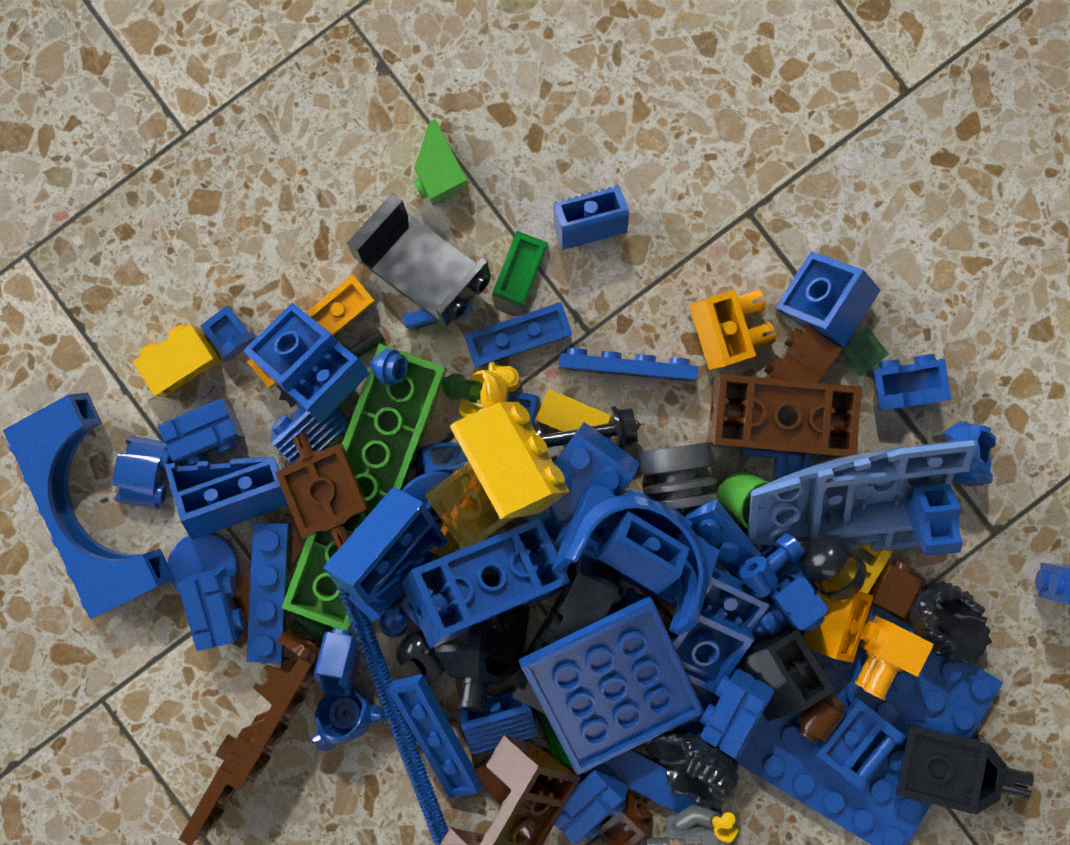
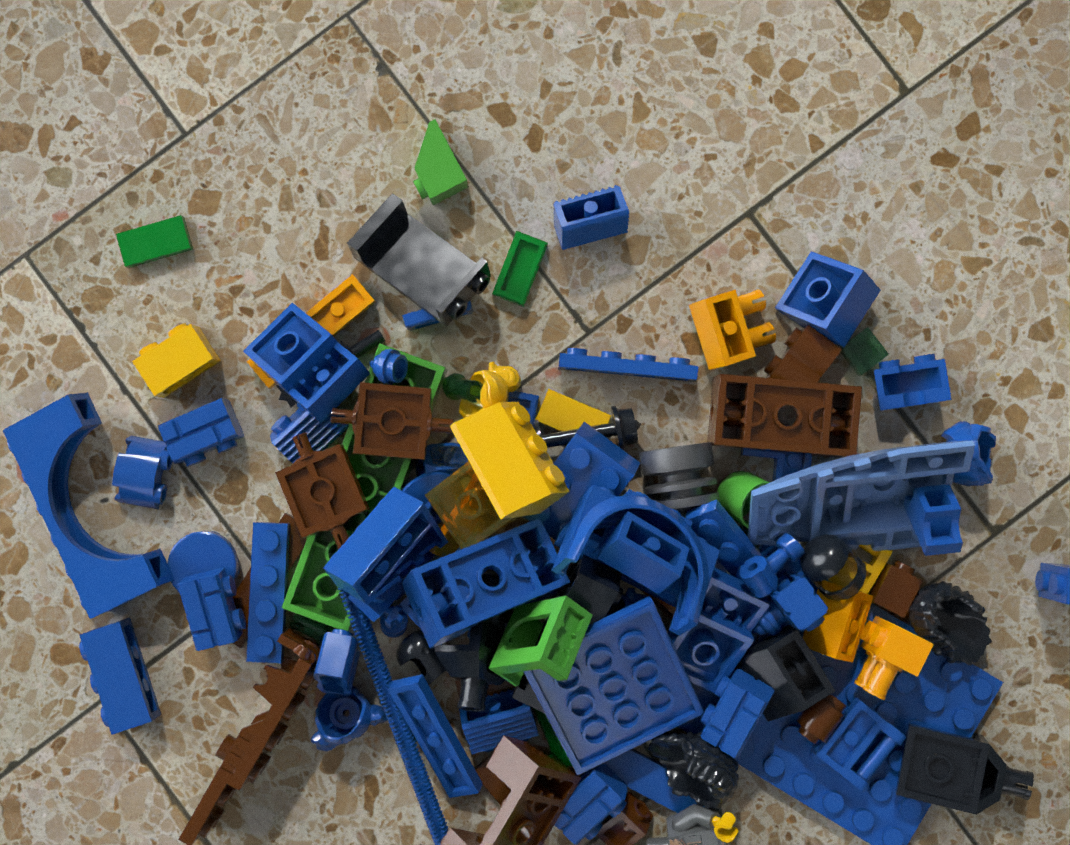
blue wedge [164,456,288,540] -> none
blue tile [200,305,257,362] -> none
blue plate [464,302,572,368] -> none
none -> blue brick [79,617,162,735]
none -> green tile [116,215,194,268]
none -> reddish brown plate [331,382,454,460]
none -> bright green panel [489,596,592,686]

